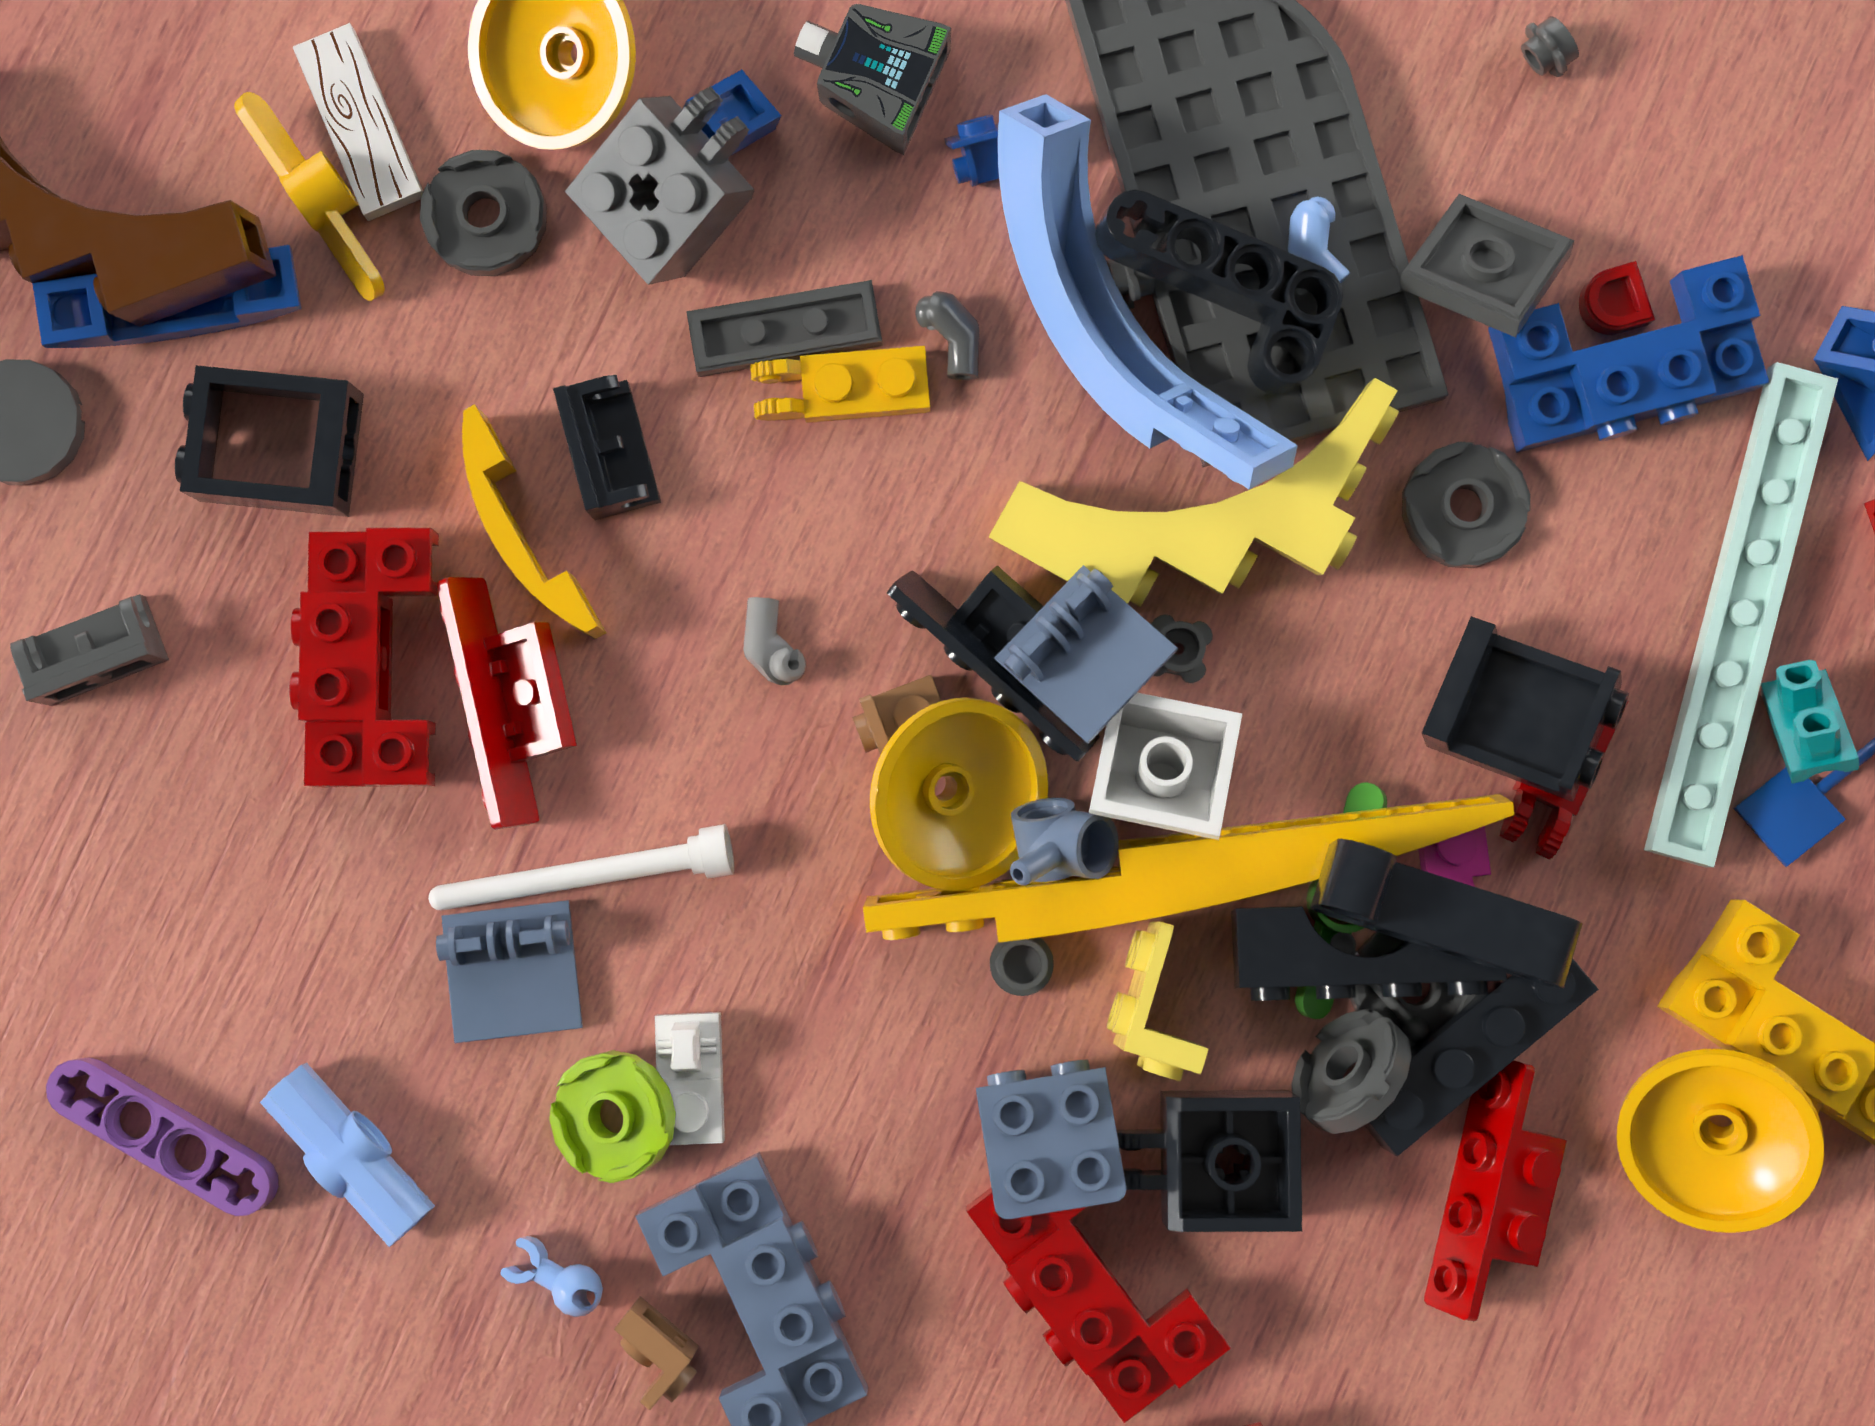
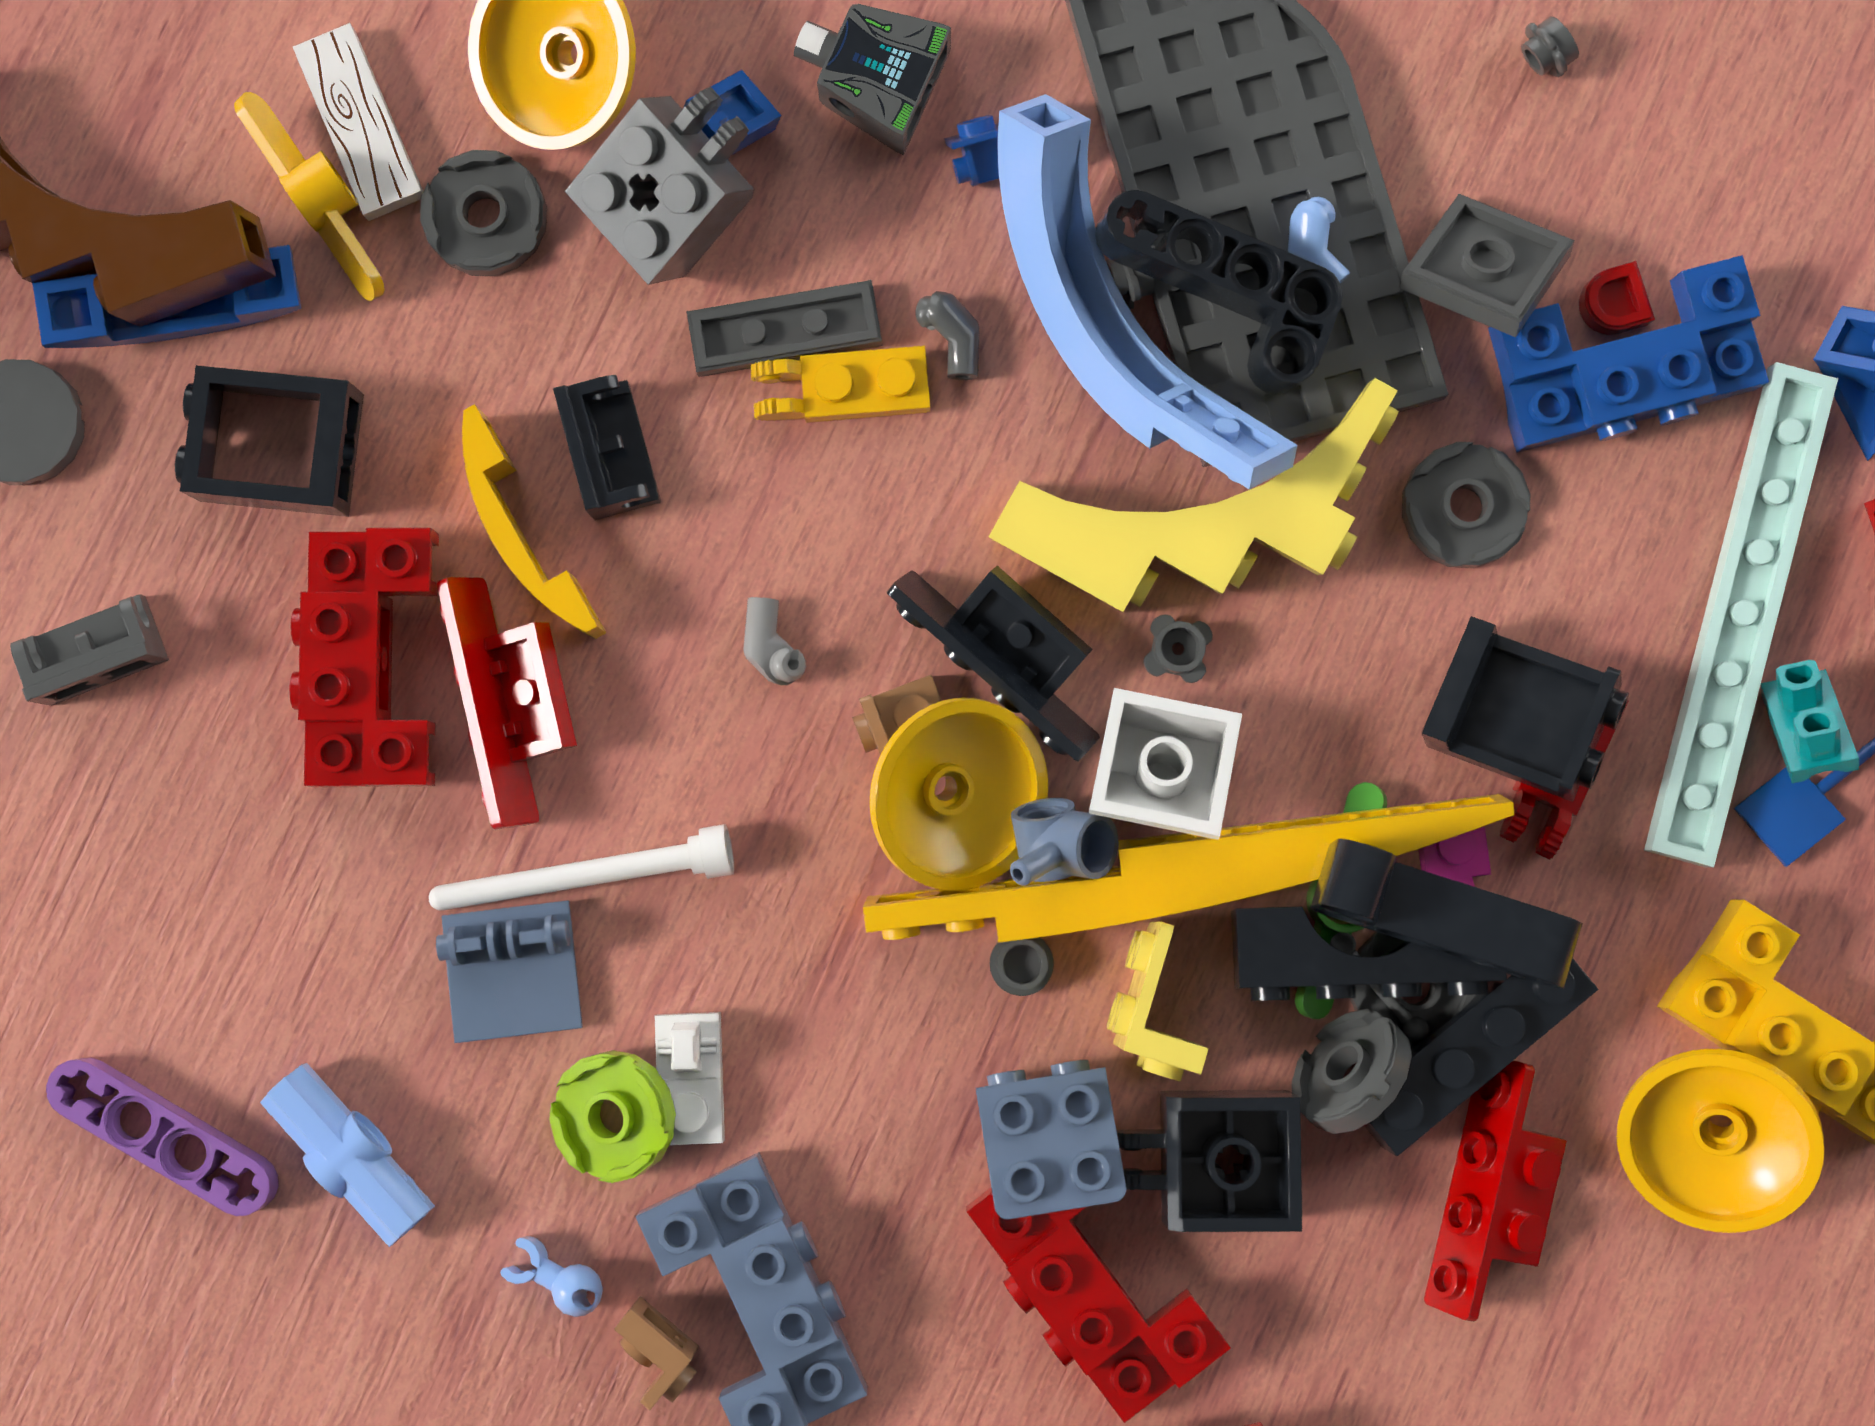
sand blue hinge [994,565,1178,744] -> none

